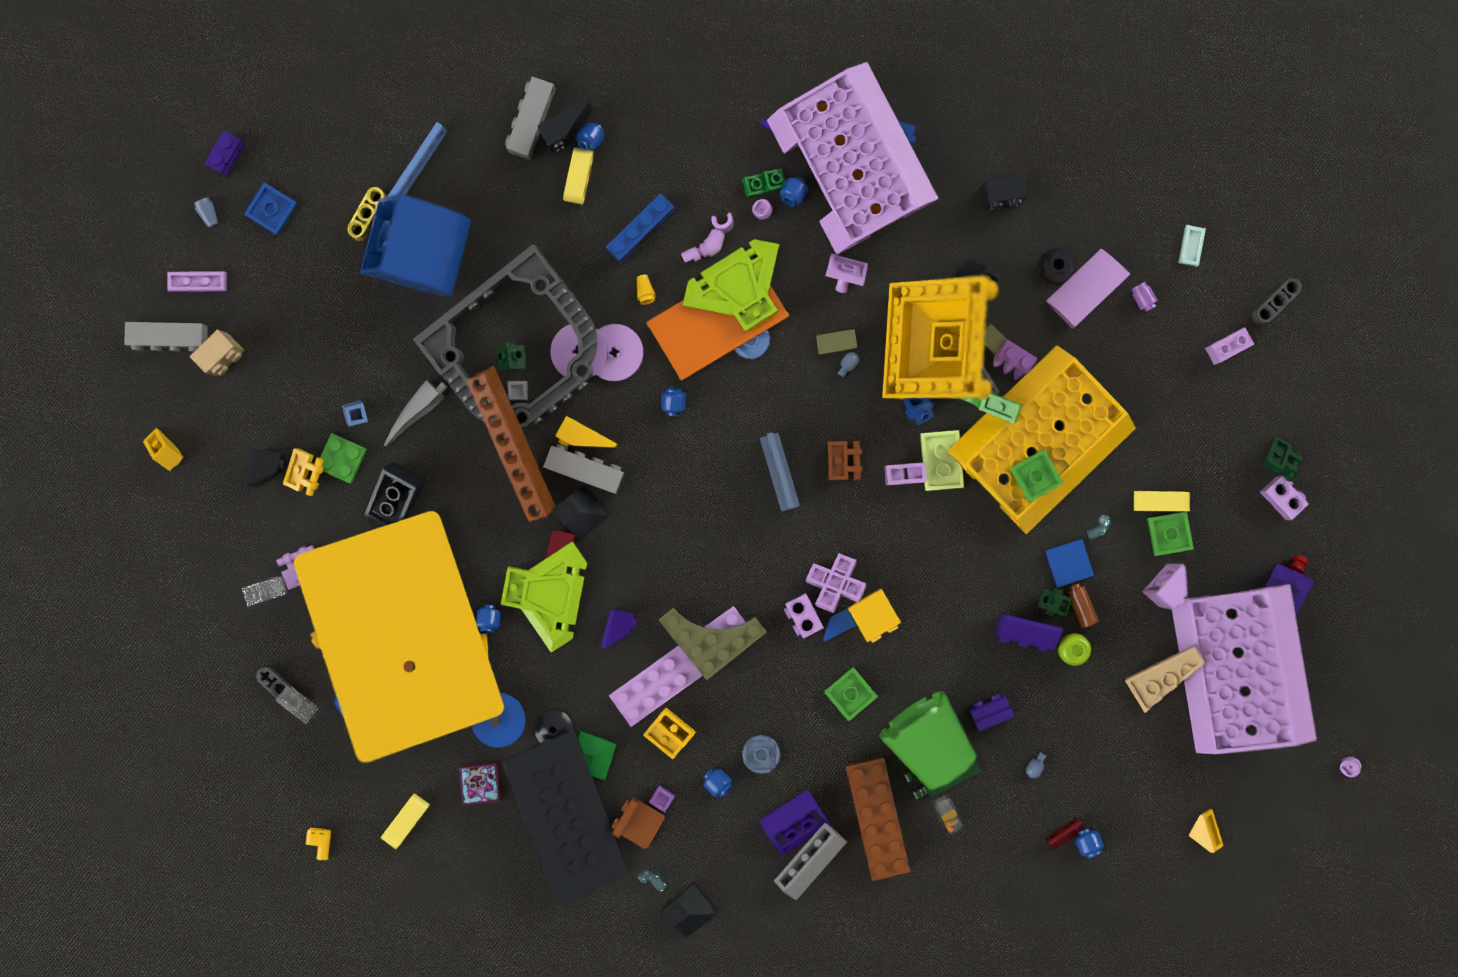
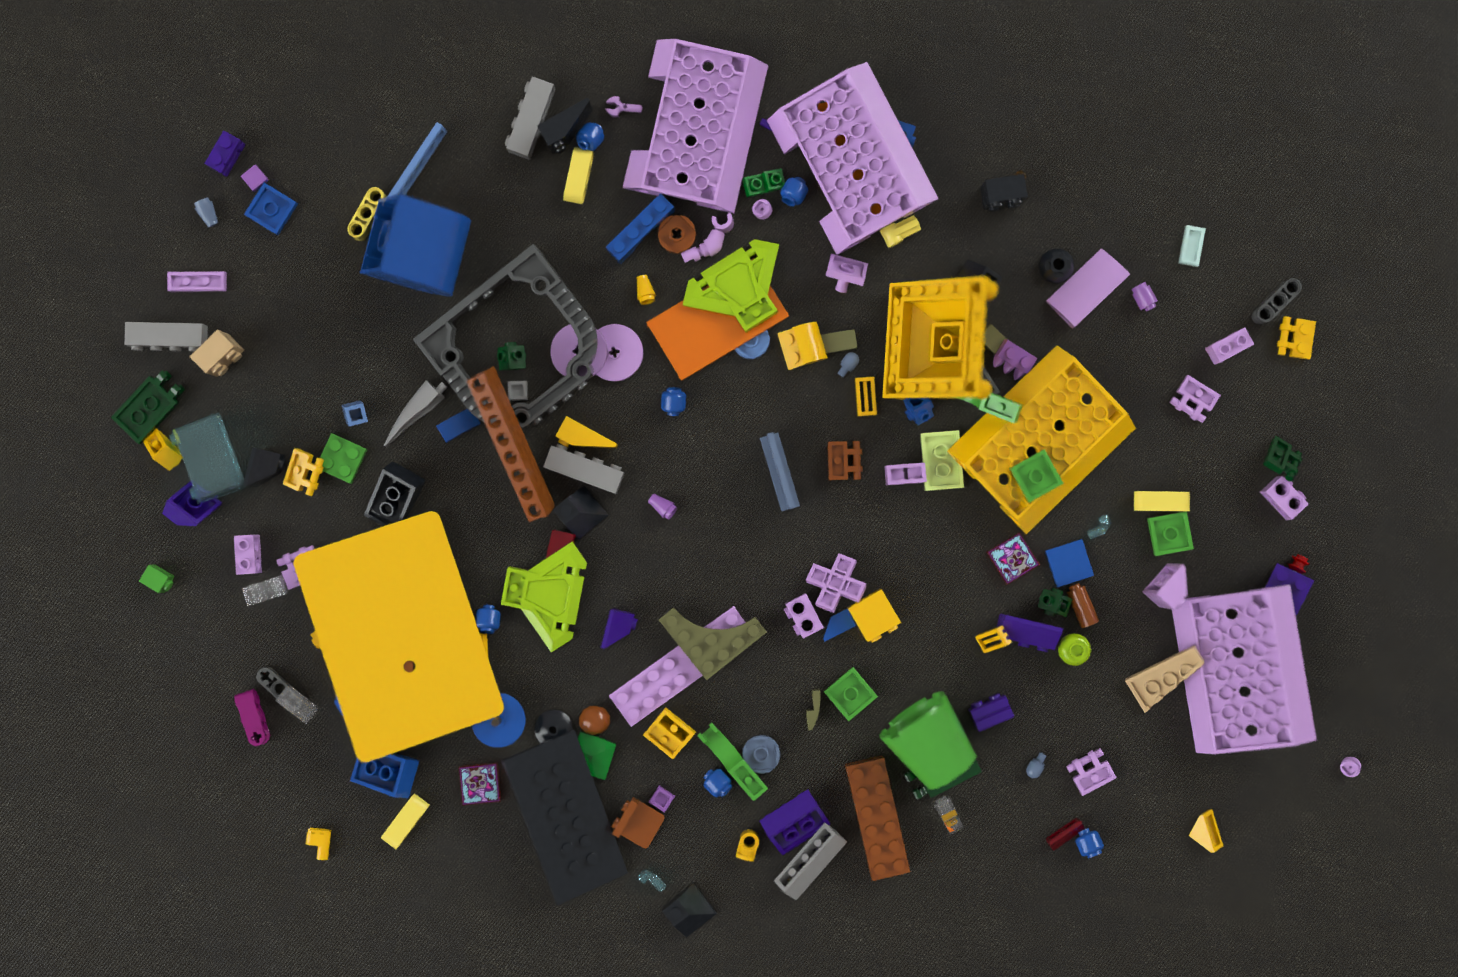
none -> dark green tile [111,370,186,444]
none -> bright green brick [139,564,175,593]
none -> dark purple slope [162,480,222,526]
none -> clear light blue windscreen [169,412,244,504]
none -> lavender brick [234,535,262,575]
none -> magenta piece [234,689,270,746]
none -> medium lavender tile [241,164,269,192]
none -> blue slope [350,753,419,798]
none -> blue slope [436,409,481,443]
none -> dark orange hair [579,705,610,735]
none -> lavender bar [606,96,642,117]
none -> lavender slope [623,39,768,213]
none -> medium lavender cone [648,493,677,520]
none -> dark orange plate [658,215,696,254]
none -> bright green piece [697,722,768,801]
none -> yellow piece [736,829,759,861]
none -> yellow brick [777,322,828,370]
none -> olive slope [806,689,820,730]
none -> yellow tile [855,377,877,417]
none -> light yellow piece [880,215,921,248]
none -> yellow tile [975,626,1012,653]
none -> tile [986,532,1040,585]
none -> lavender plate [1066,748,1116,796]
none -> lavender plate [1169,375,1221,423]
none -> yellow plate [1277,316,1316,360]

